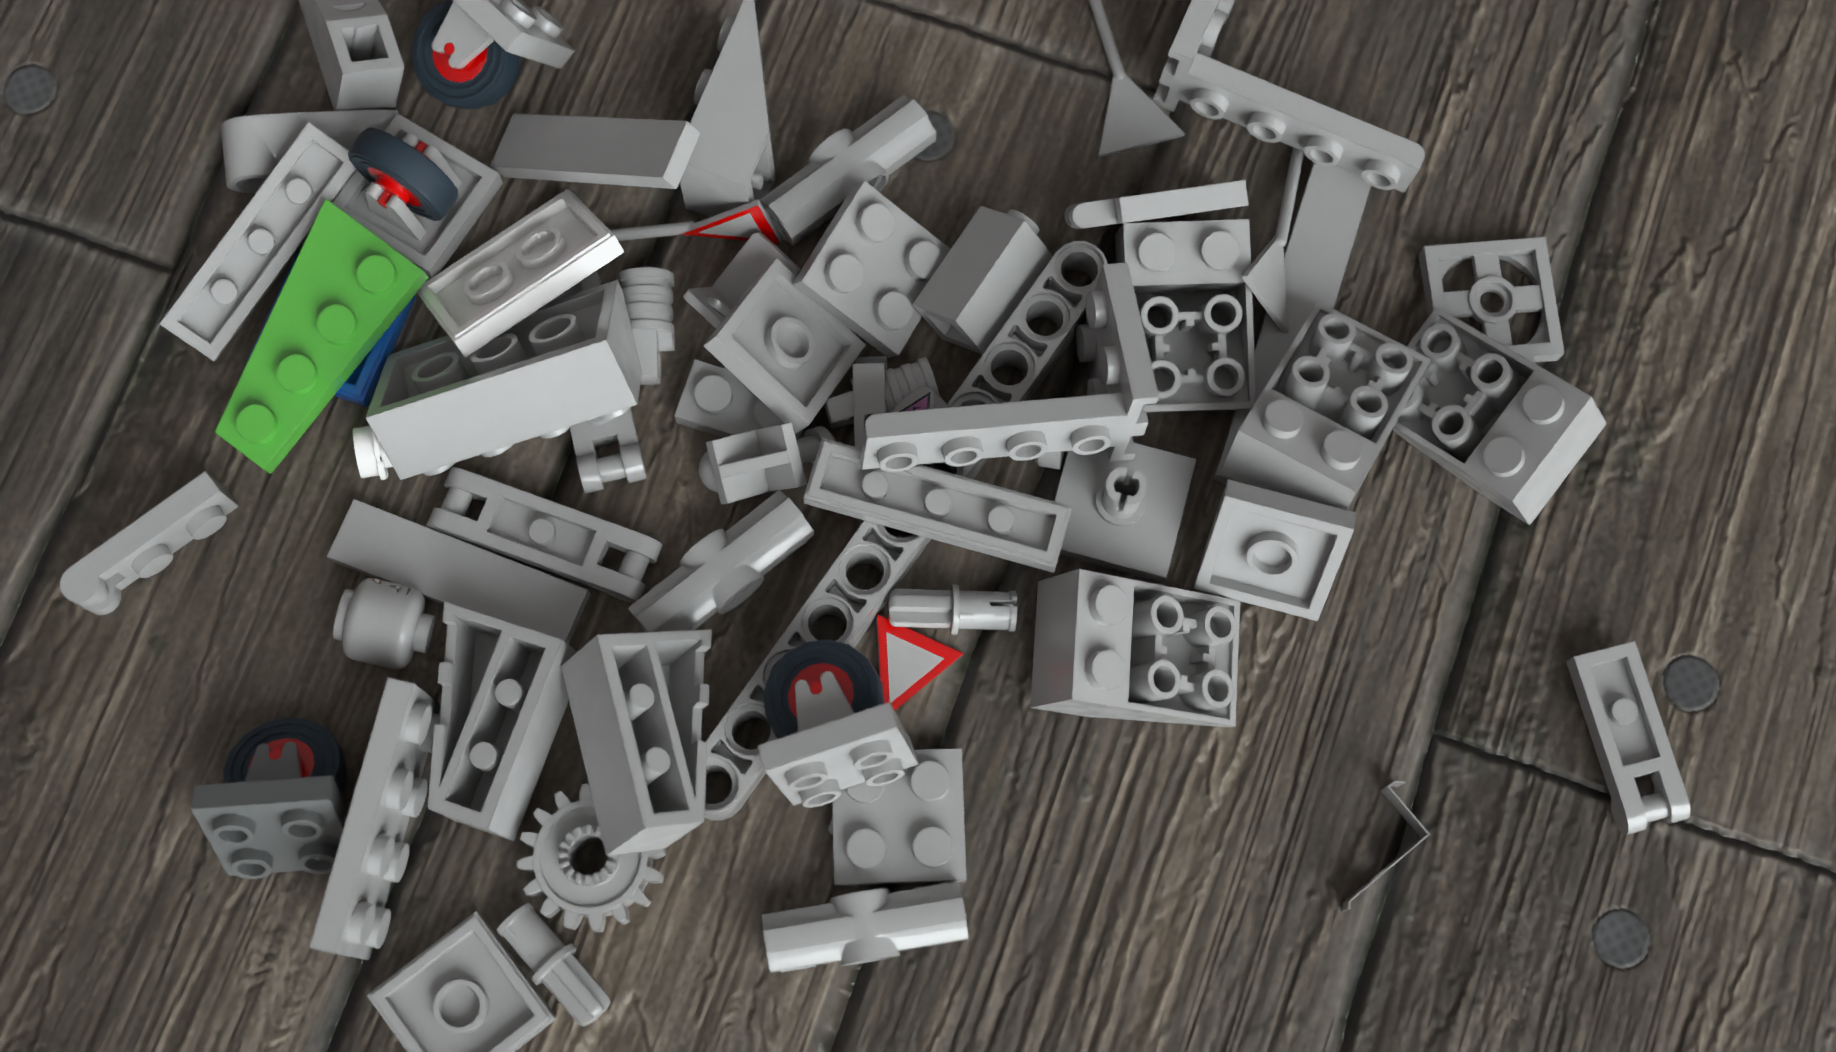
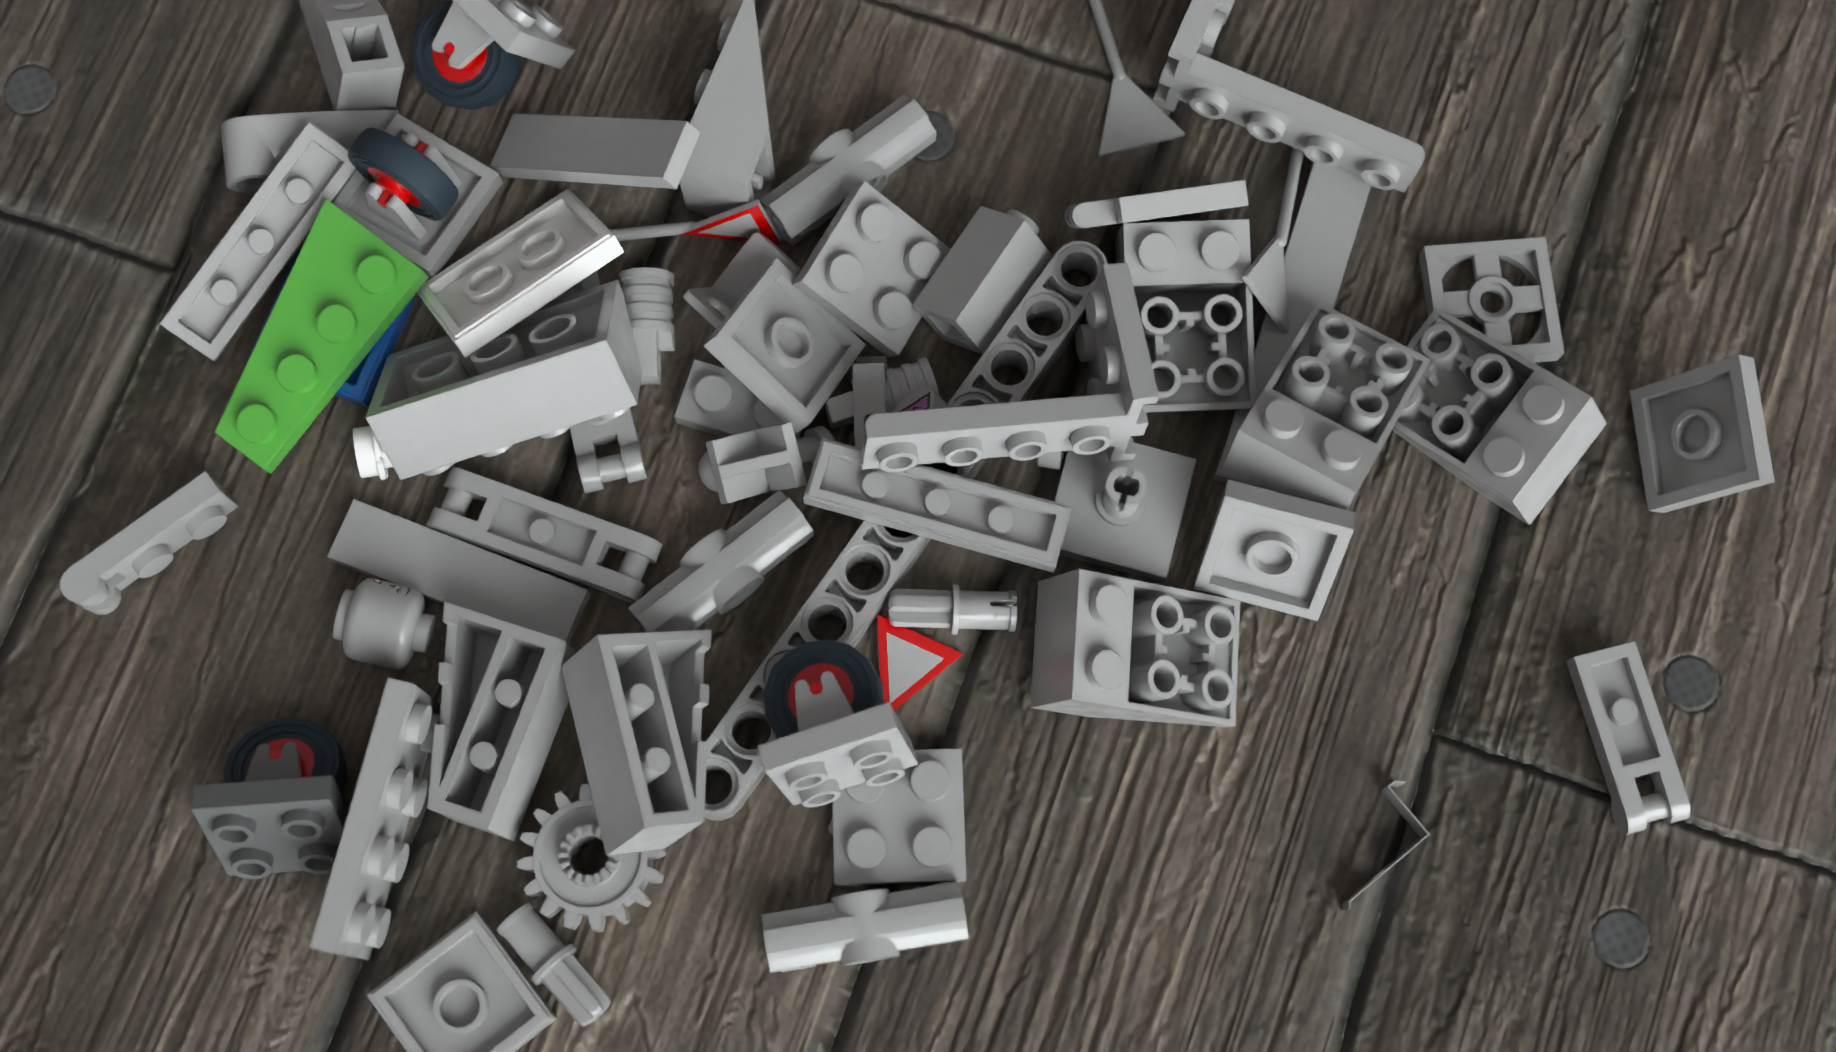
none -> light grey tile [1630,354,1775,513]

